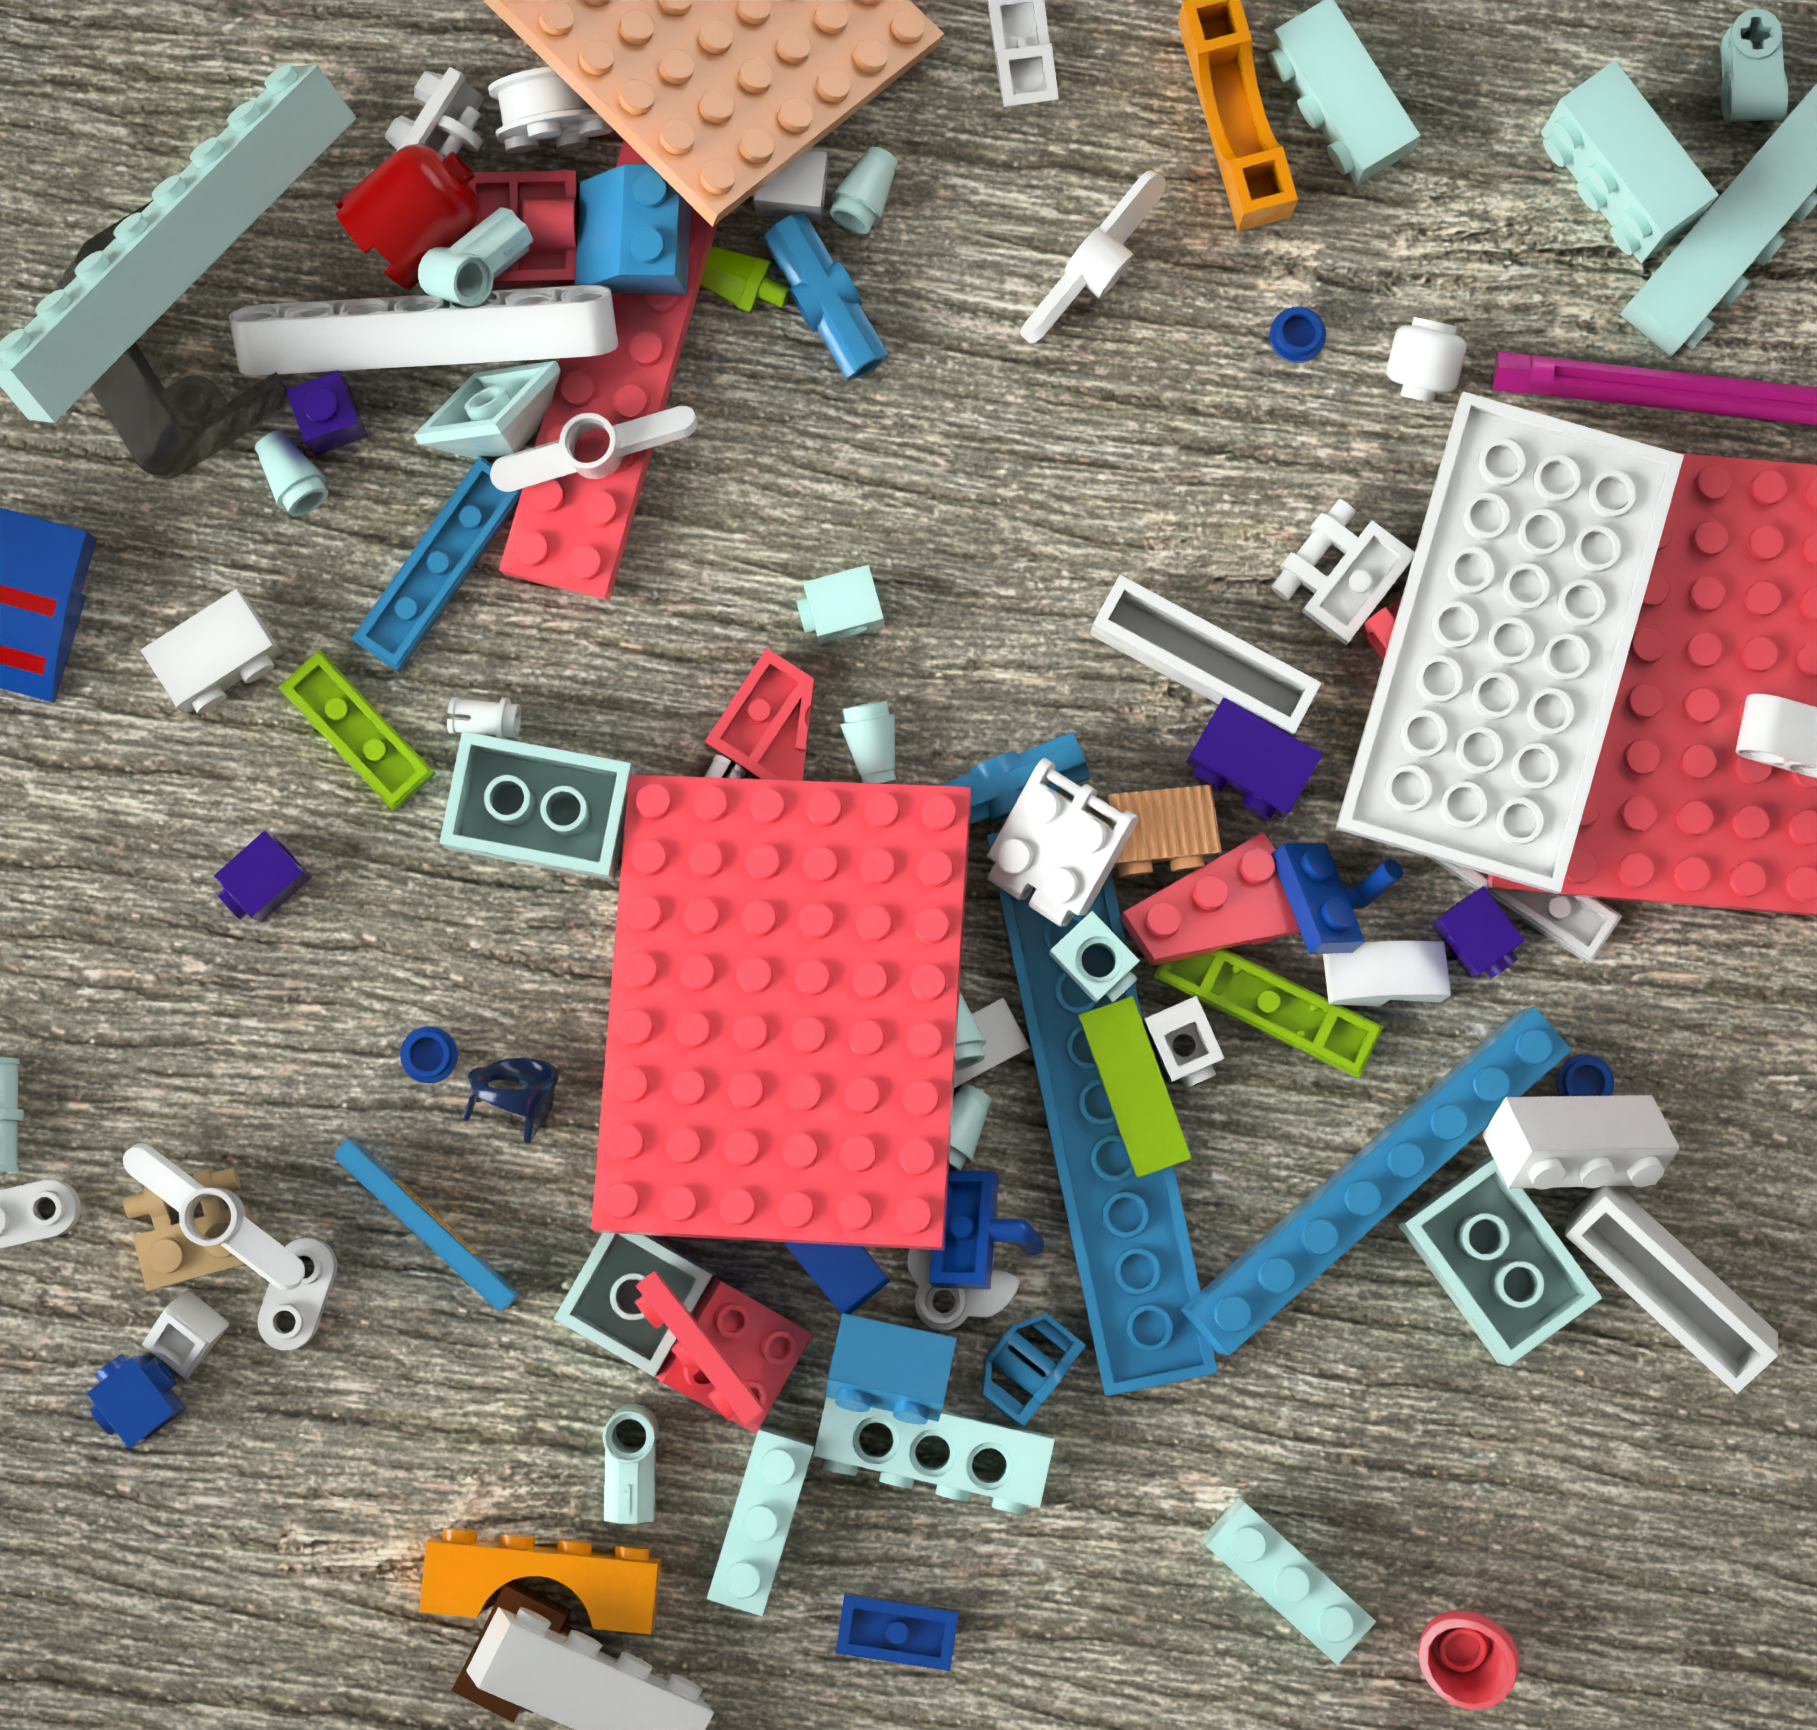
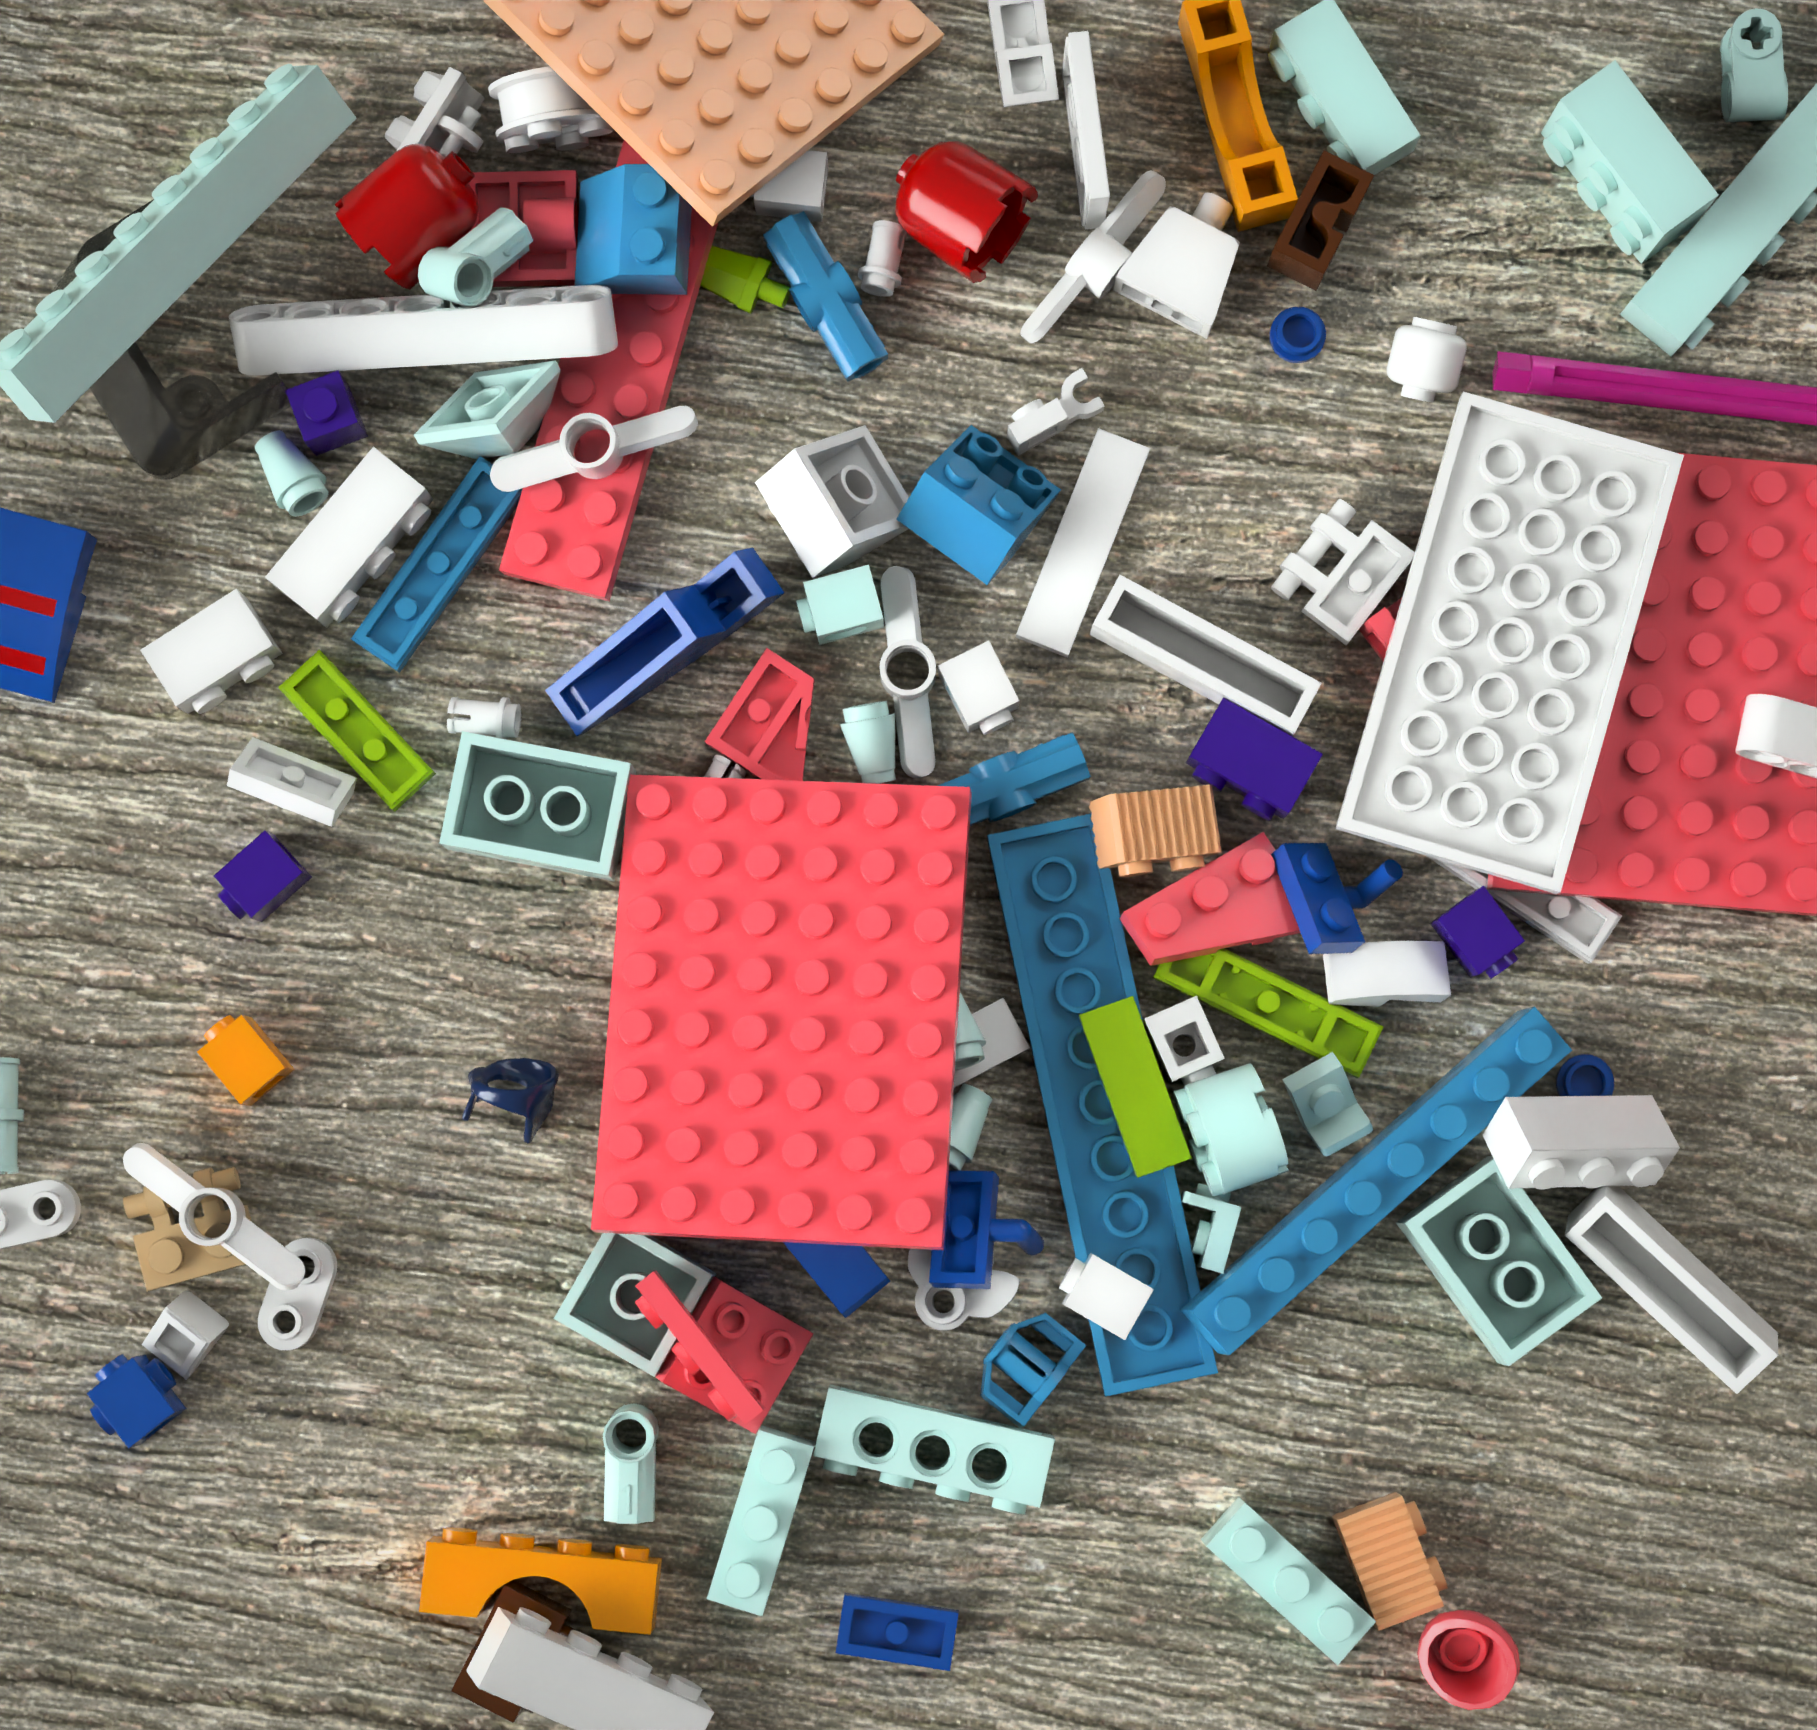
dark azure tile [334,1139,522,1311] -> none
blue plate [400,1026,458,1084] -> none
dark azure slope [825,1313,957,1424] -> none
light aqua cone [830,147,898,234] -> none
white plate [987,758,1139,927] -> none
light aqua brick [1048,911,1140,1004] -> none
none -> light orange brick [197,1015,295,1106]
none -> white plate [227,737,357,827]
none -> white brick [265,447,433,628]
none -> blue slope [545,547,785,736]
none -> white slope [755,425,909,578]
none -> white pin [858,220,908,297]
none -> white piece [879,566,936,778]
none -> red cylinder [895,141,1038,283]
none -> dark azure slope [896,425,1061,585]
none -> white brick [938,640,1020,735]
none -> white plate [1007,368,1105,456]
none -> white tile [1016,428,1150,658]
none -> white brick [1059,1253,1154,1340]
none -> white tile [1062,31,1110,230]
none -> white torso [1113,192,1240,339]
none -> light aqua brick [1173,1063,1289,1196]
none -> light aqua bracket [1181,1183,1241,1274]
none -> reddish brown brick [1267,150,1374,291]
none -> light aqua bracket [1282,1052,1373,1156]
none -> light nougat brick [1332,1492,1448,1631]

